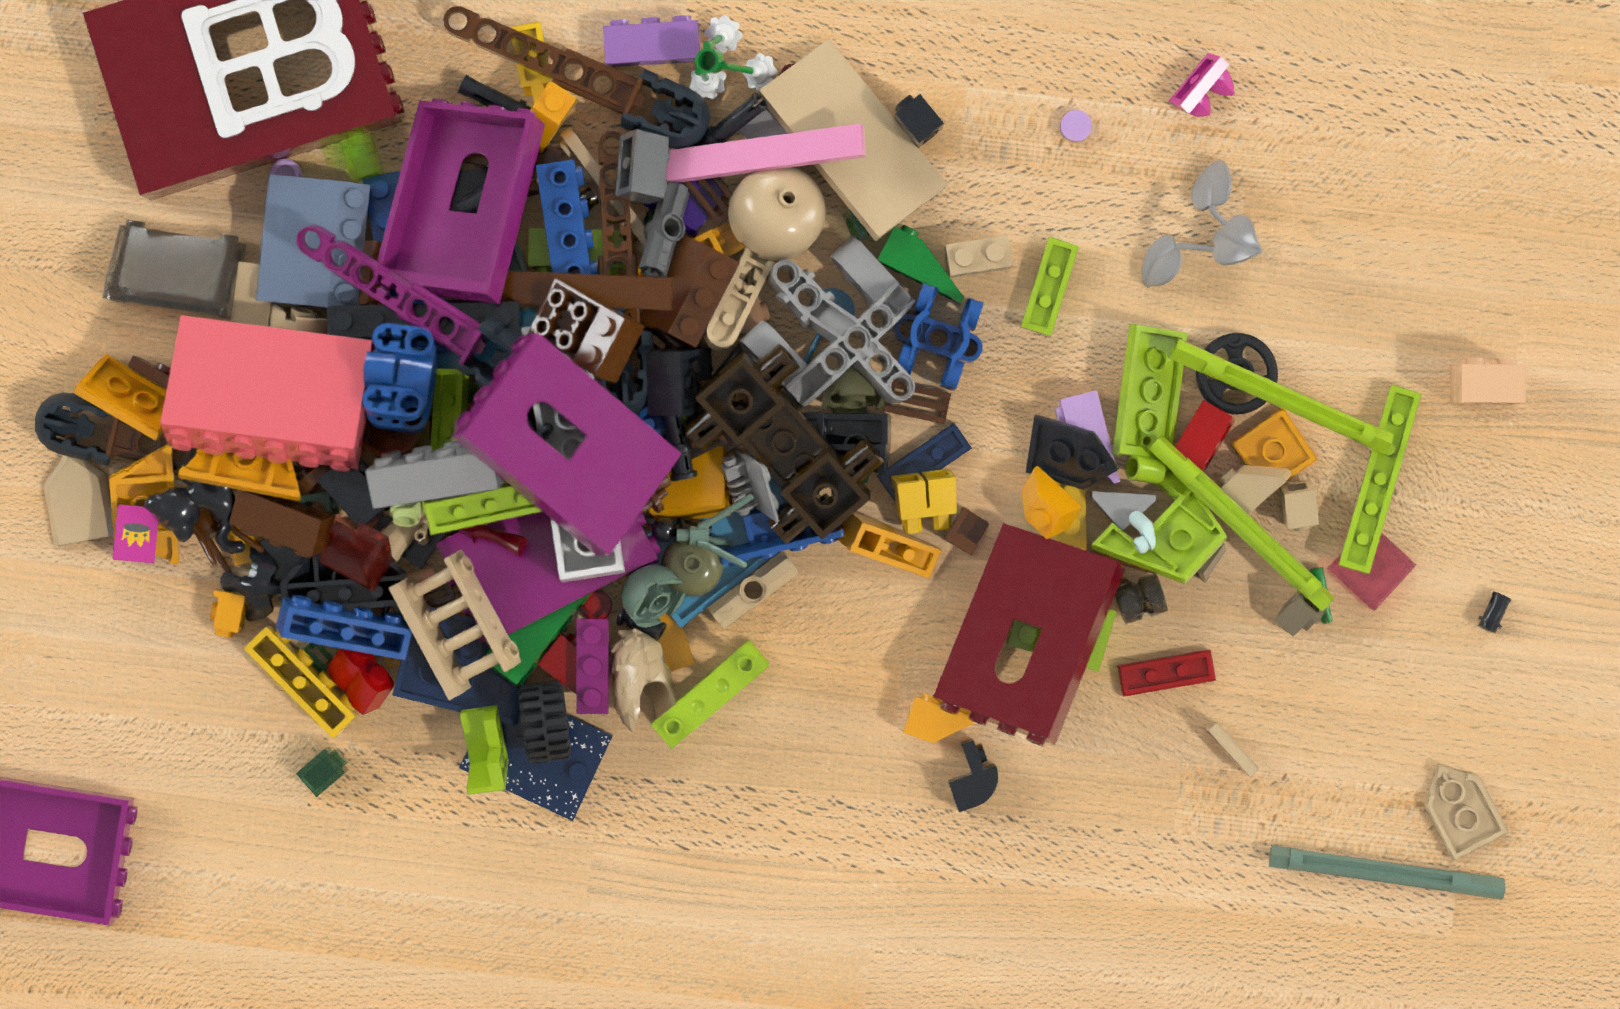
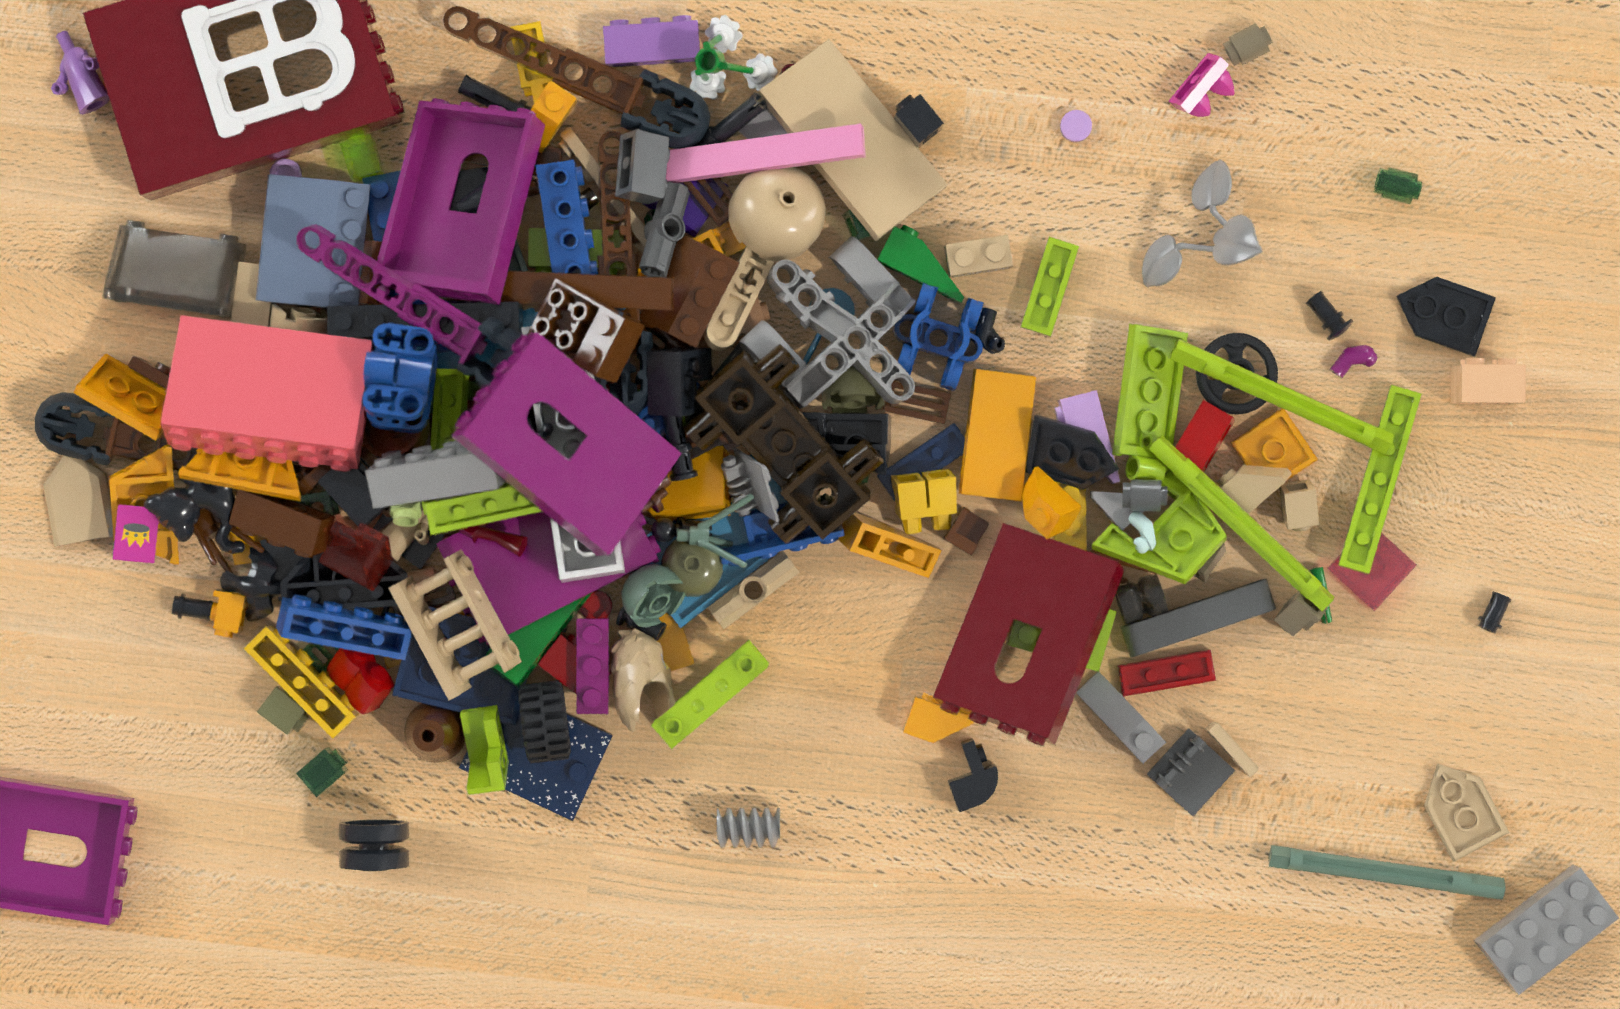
none -> medium lavender piece [51,31,110,115]
none -> black pin [172,594,213,621]
none -> olive brick [257,686,309,735]
none -> black wheel [339,819,409,871]
none -> reddish brown cone [404,703,465,763]
none -> light grey piece [717,808,780,848]
none -> light orange tile [958,369,1036,501]
none -> black arm [976,307,1005,354]
none -> light grey slope [1076,672,1166,763]
none -> dark grey beam [1120,579,1276,657]
none -> dark grey brick [1122,479,1167,512]
none -> dark grey hinge [1147,728,1235,816]
none -> dark tan brick [1223,23,1273,66]
none -> black pin [1306,290,1353,341]
none -> magenta arm [1330,345,1377,378]
none -> clear green brick [1374,167,1422,204]
none -> black tile [1396,277,1496,357]
none -> light grey brick [1474,864,1619,995]

